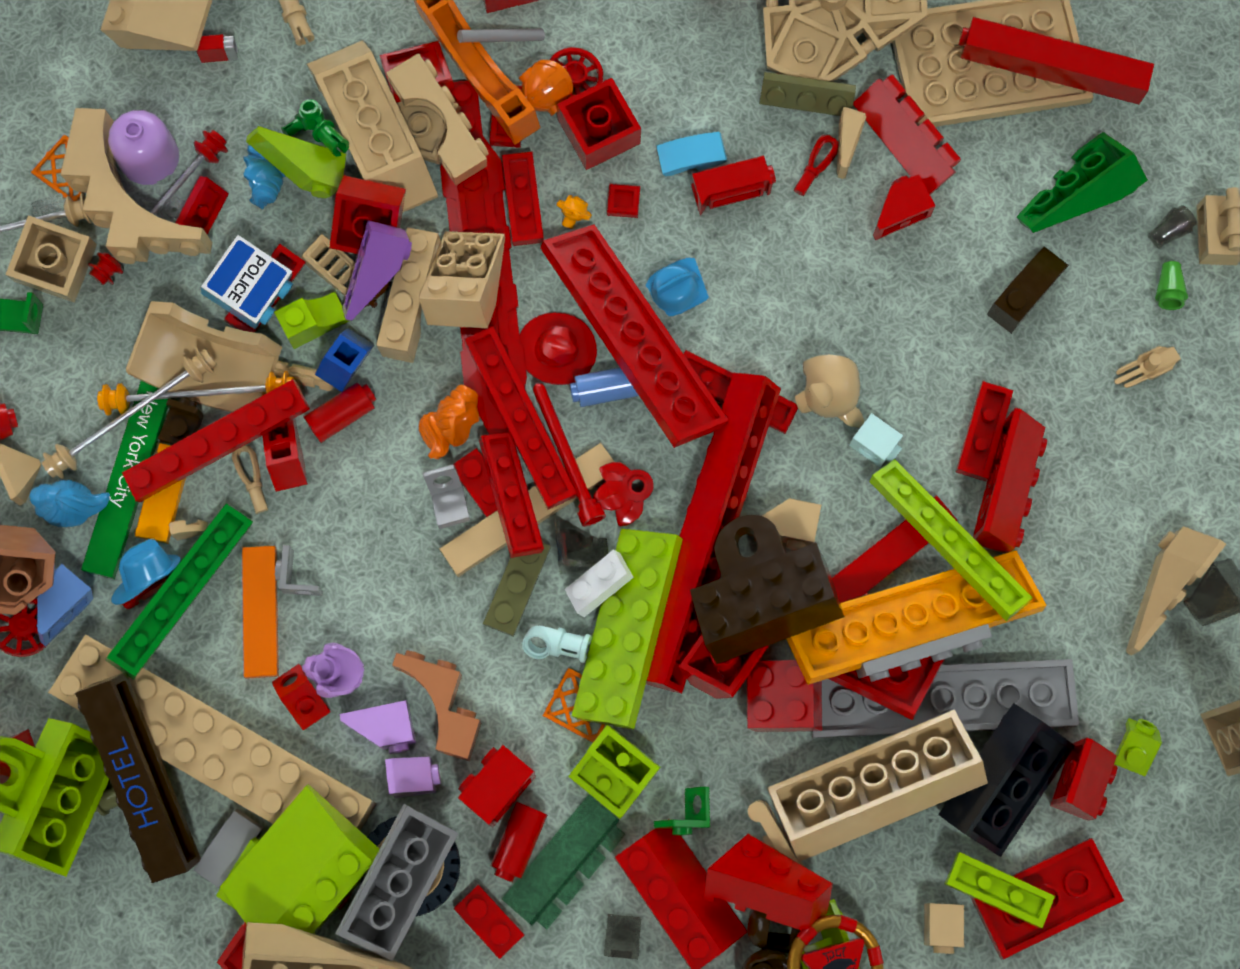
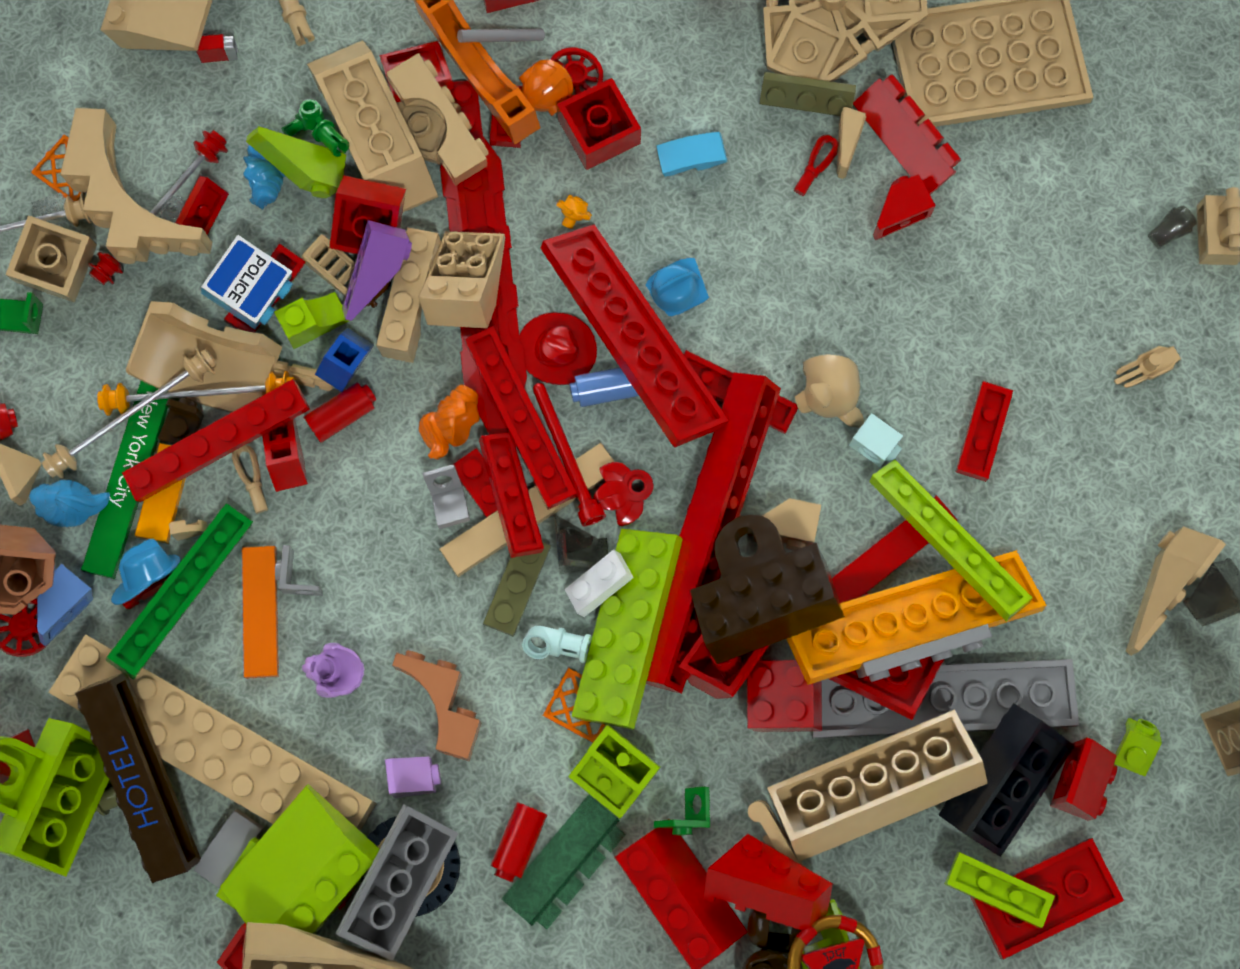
lavender cylinder [108,110,179,185] -> none
red bracket [272,664,331,730] -> none
lavender slope [339,700,416,754] -> none
red plate [453,884,525,959] -> none
red brick [458,745,536,828] -> none
red plate [502,151,544,246] -> none
clear smoke panel [604,914,641,960] -> none
red tile [607,184,640,218] -> none
red window [691,155,776,216] -> none
tan brick [924,903,964,954] -> none
red brick [958,17,1154,105] -> none
red slope [973,408,1048,554] -> none
dark brown slope [987,246,1069,334] -> none
green wedge [1017,132,1148,233] -> none
bright green cone [1155,261,1188,310] -> none

